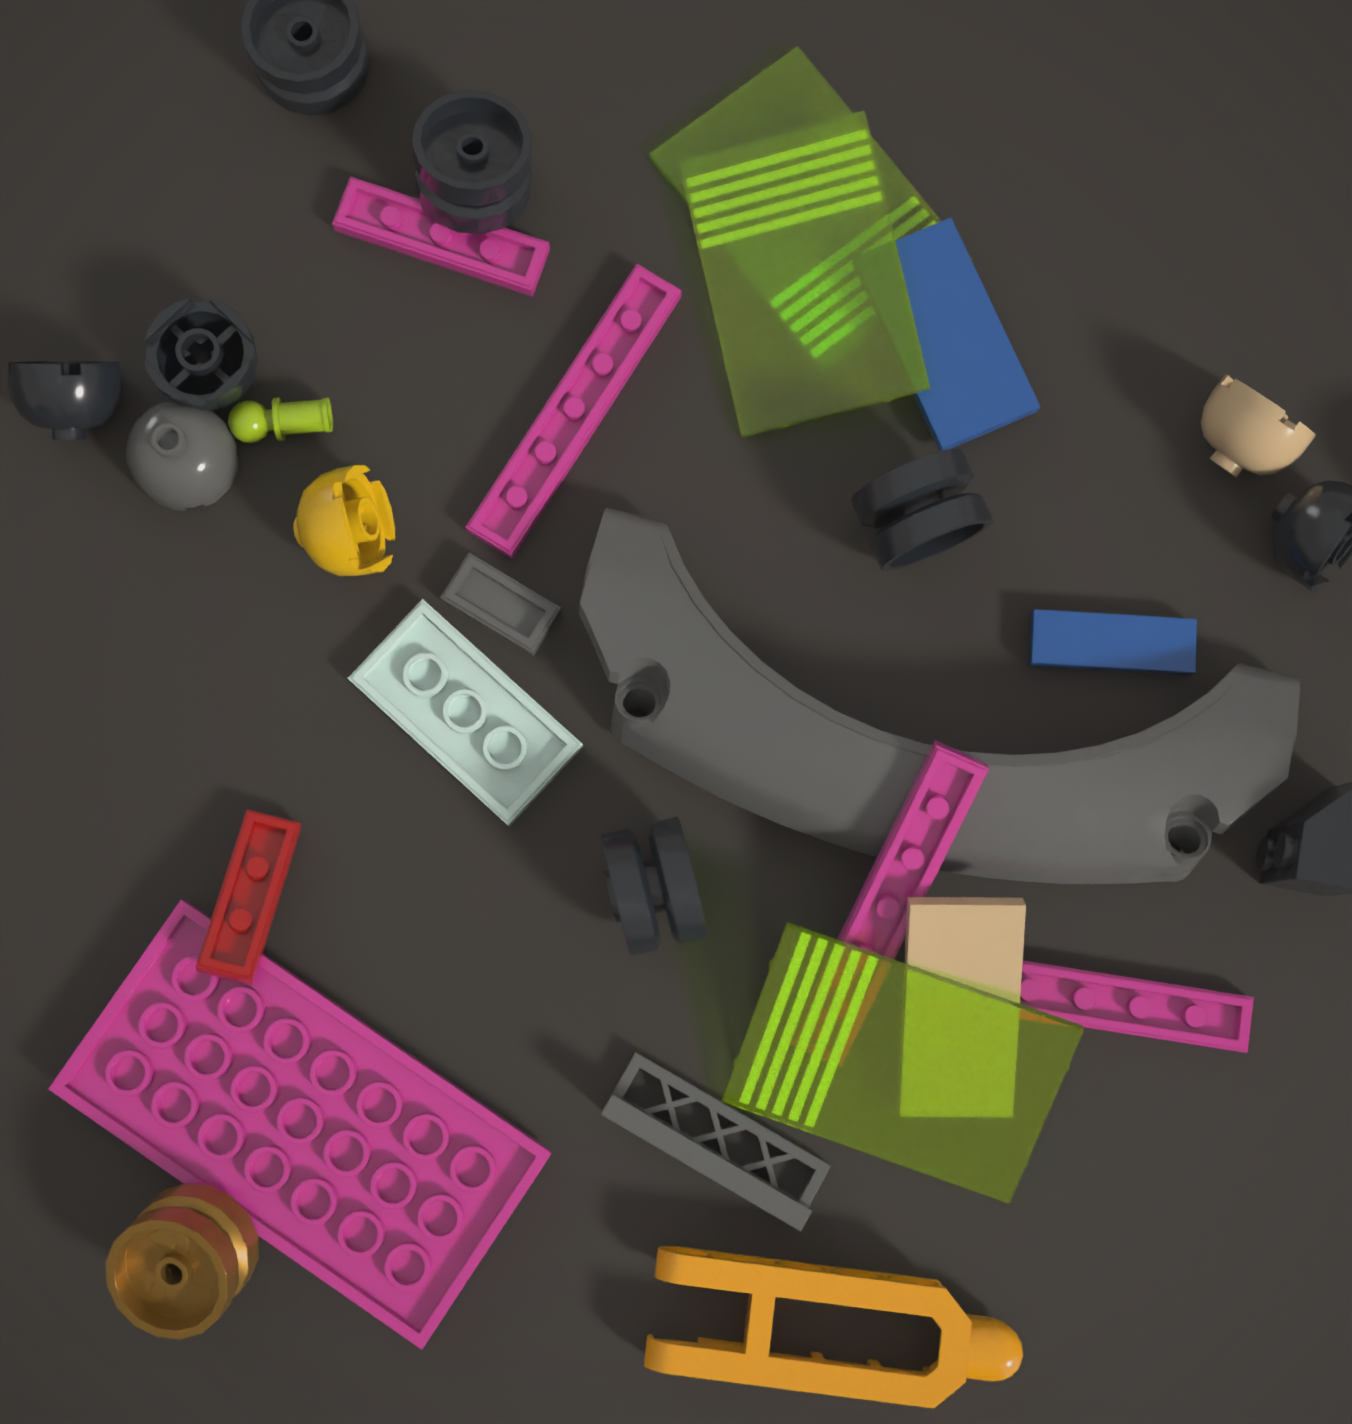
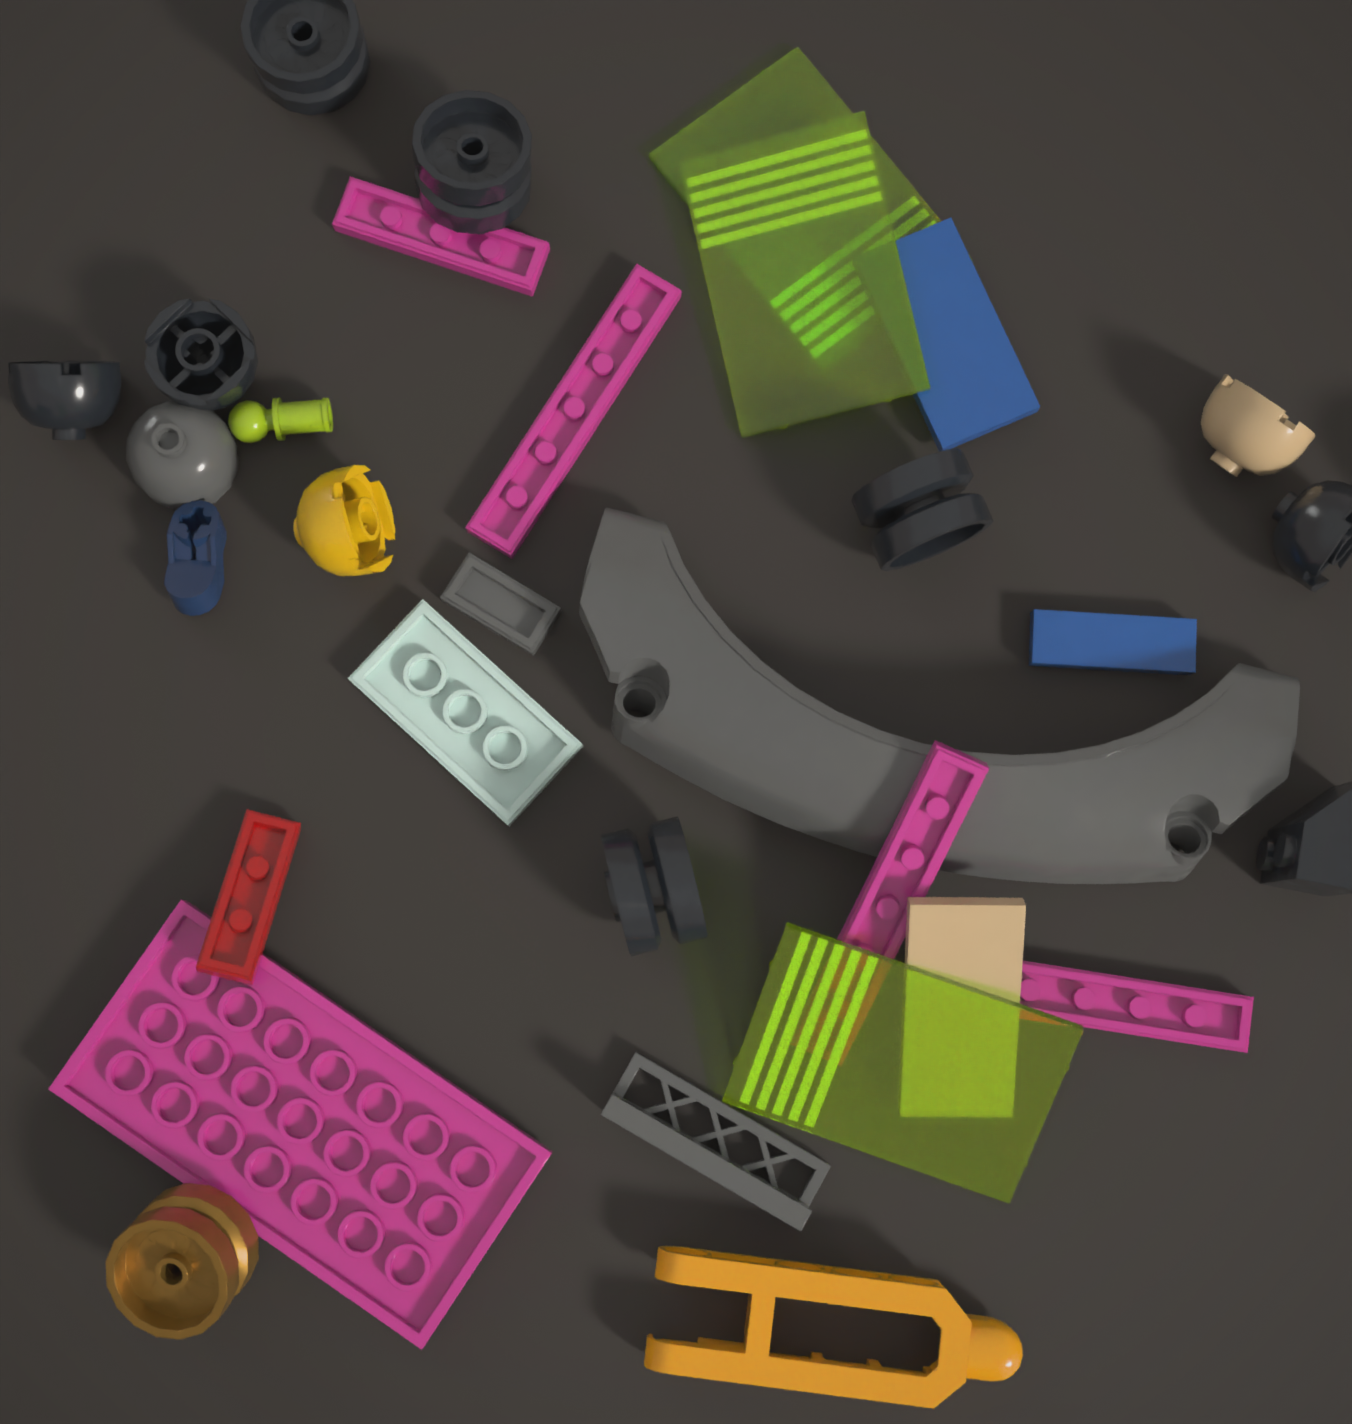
none -> dark blue piece [164,500,227,616]

